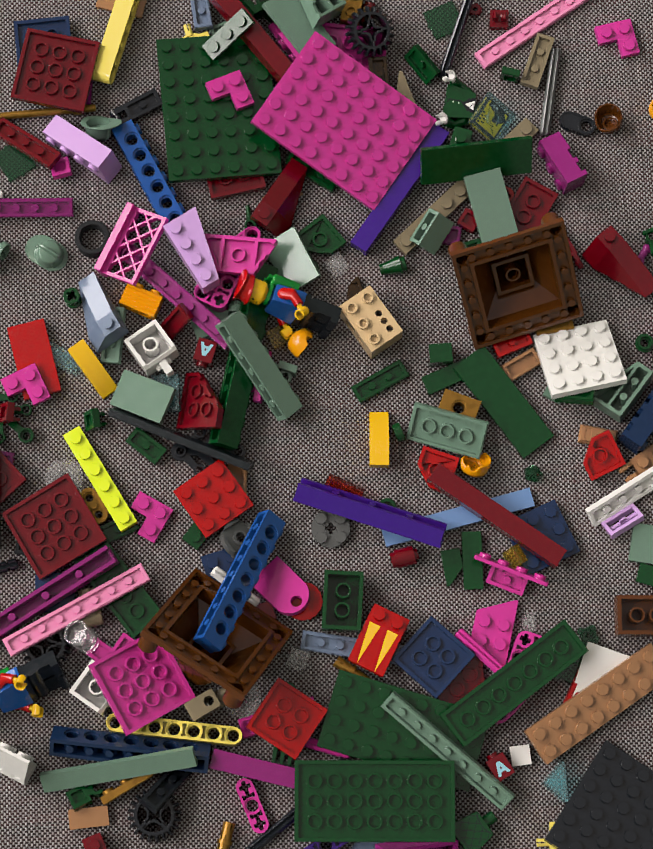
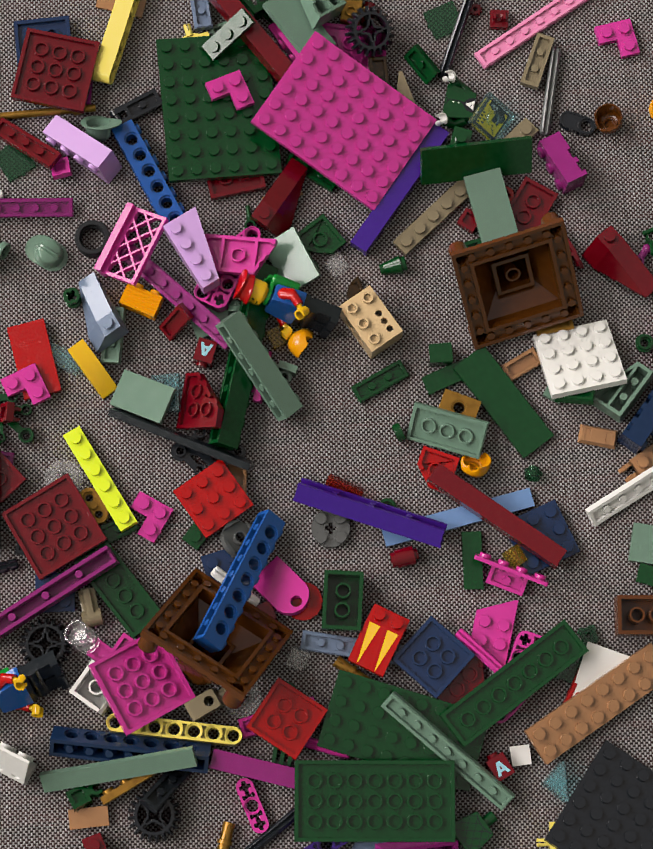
bright pink tile [2,563,151,657] -> none
dark green tile [83,408,107,432] -> none
white hinge [124,319,180,378] -> none
dark green plate [125,427,167,466] -> none
yellow slope [369,412,389,468] -> none
sand green brick [410,208,454,255] -> none
dark green tile [440,548,463,587] -> none
magenta tile [442,226,462,245] -> none
red plate [492,333,533,359] -> none
dark green tile [500,66,521,83] -> none
clear plate [521,612,537,633] -> none
red plate [582,429,626,481] -> none
lavender tile [601,503,645,540] -> none

